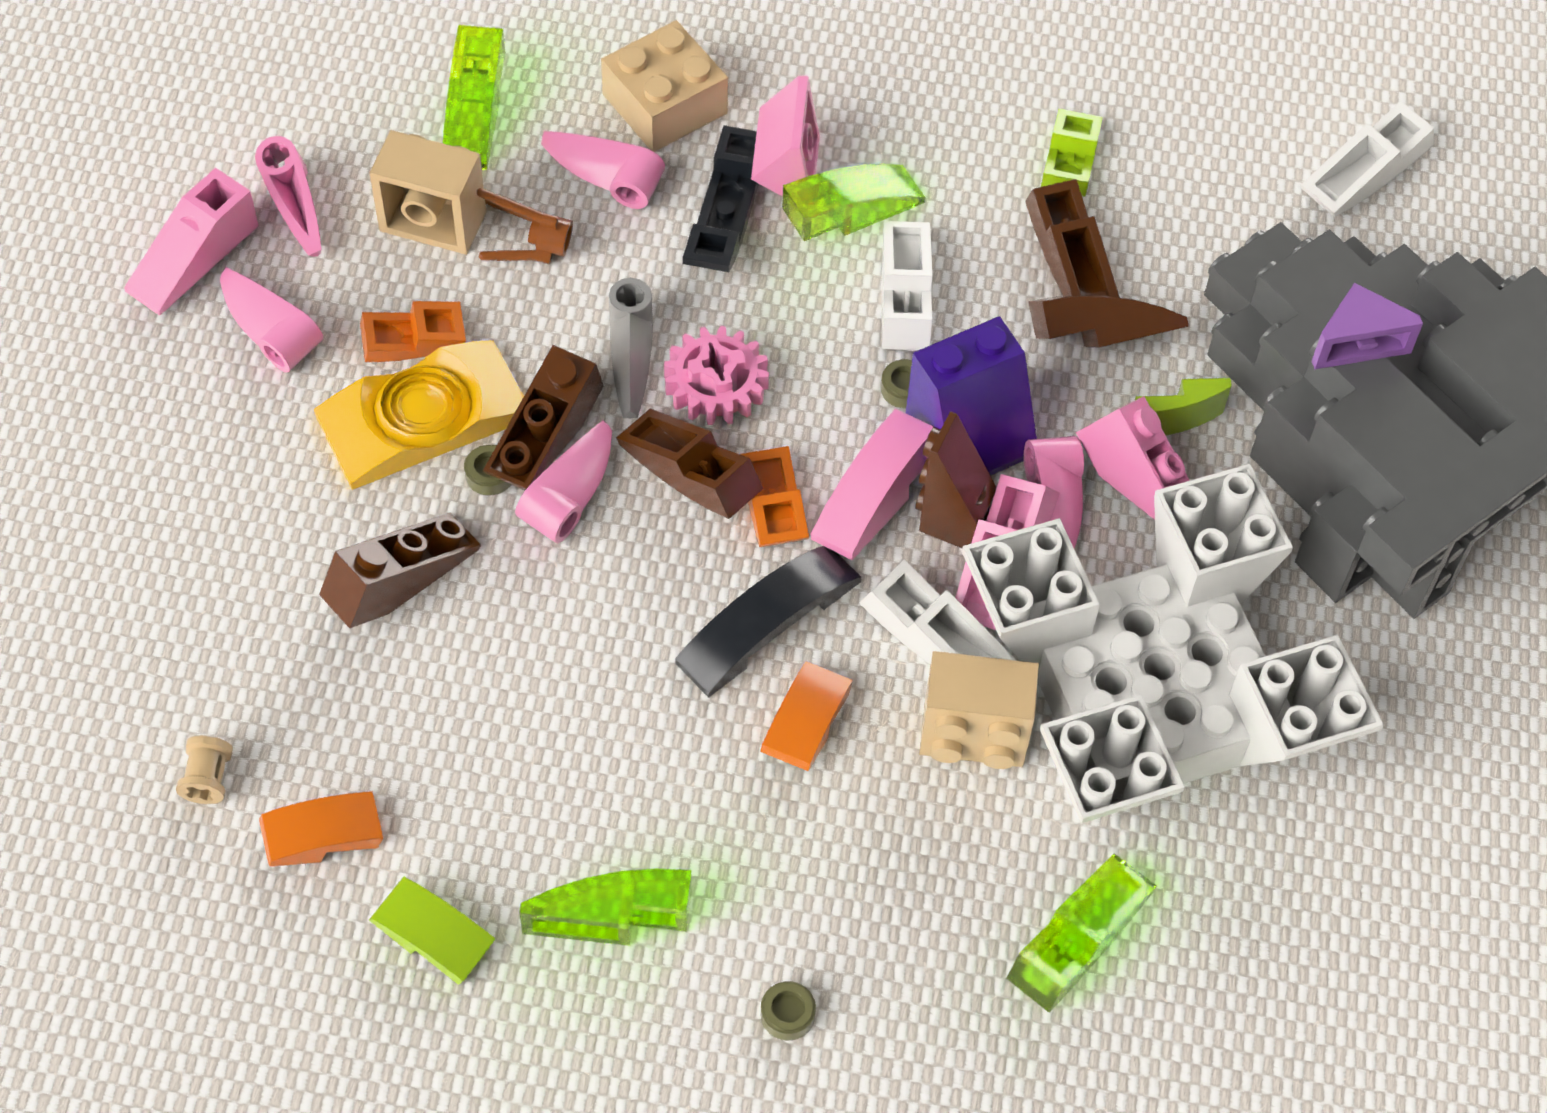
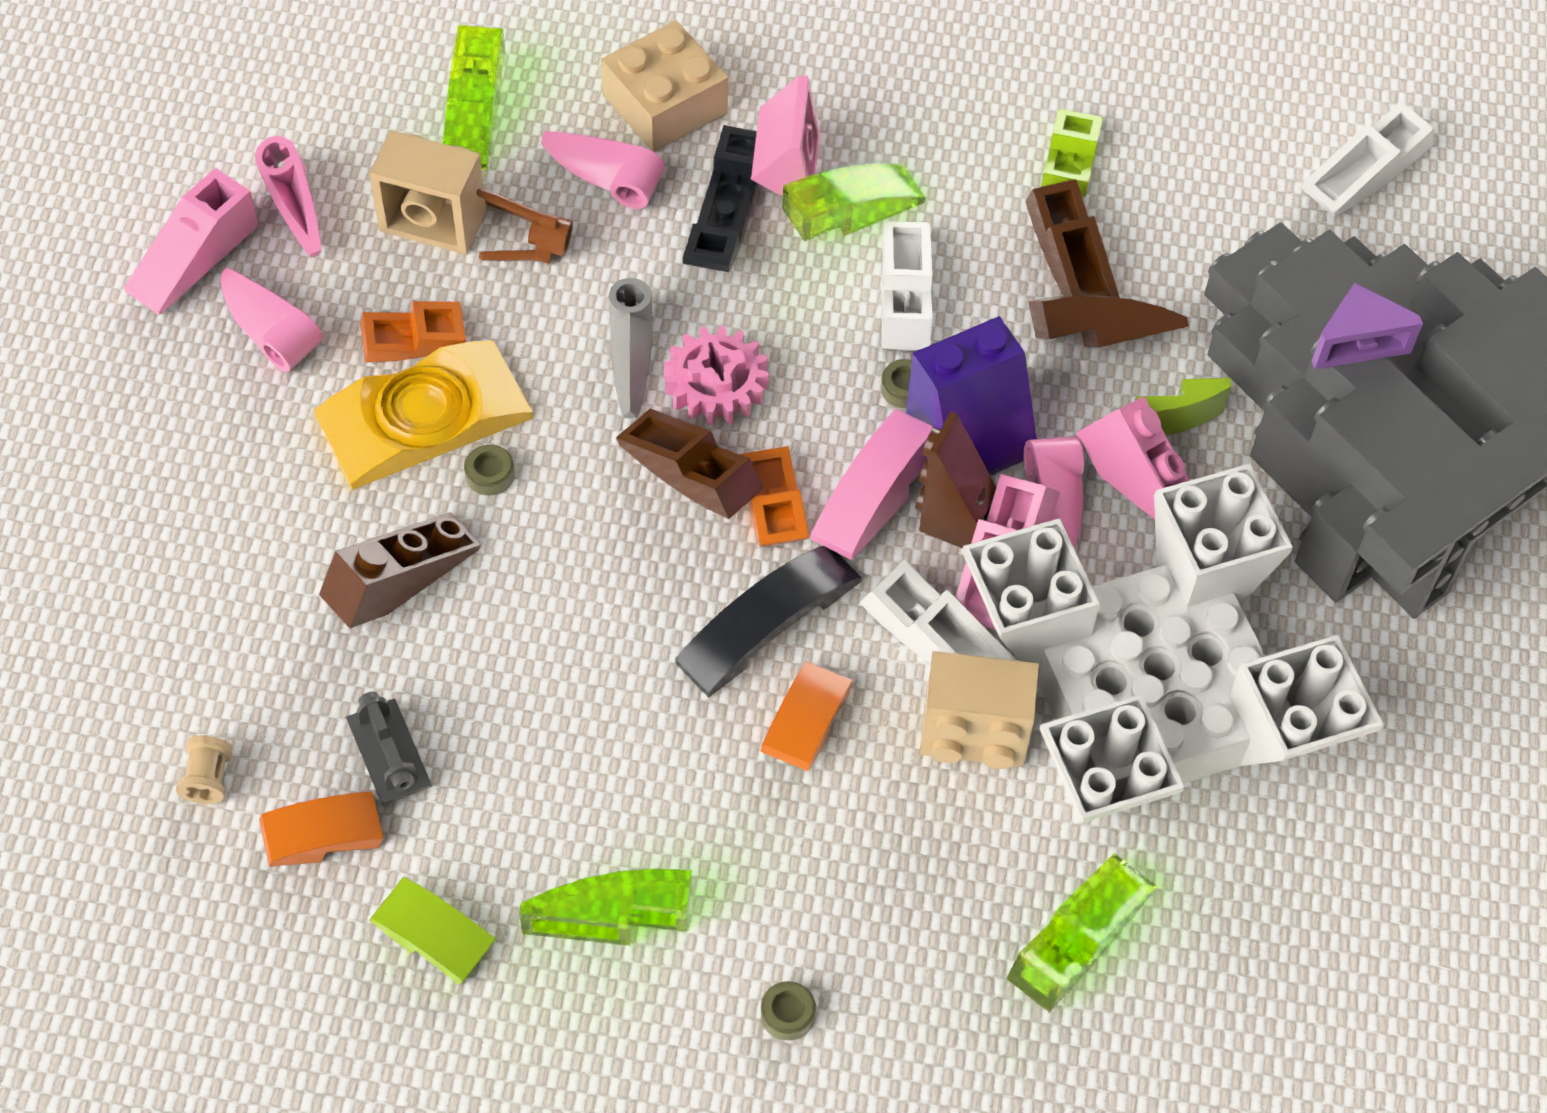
reddish brown slope [483,345,604,491] -> none
bright pink piece [515,420,612,543] -> none
none -> dark grey hinge [346,691,432,806]

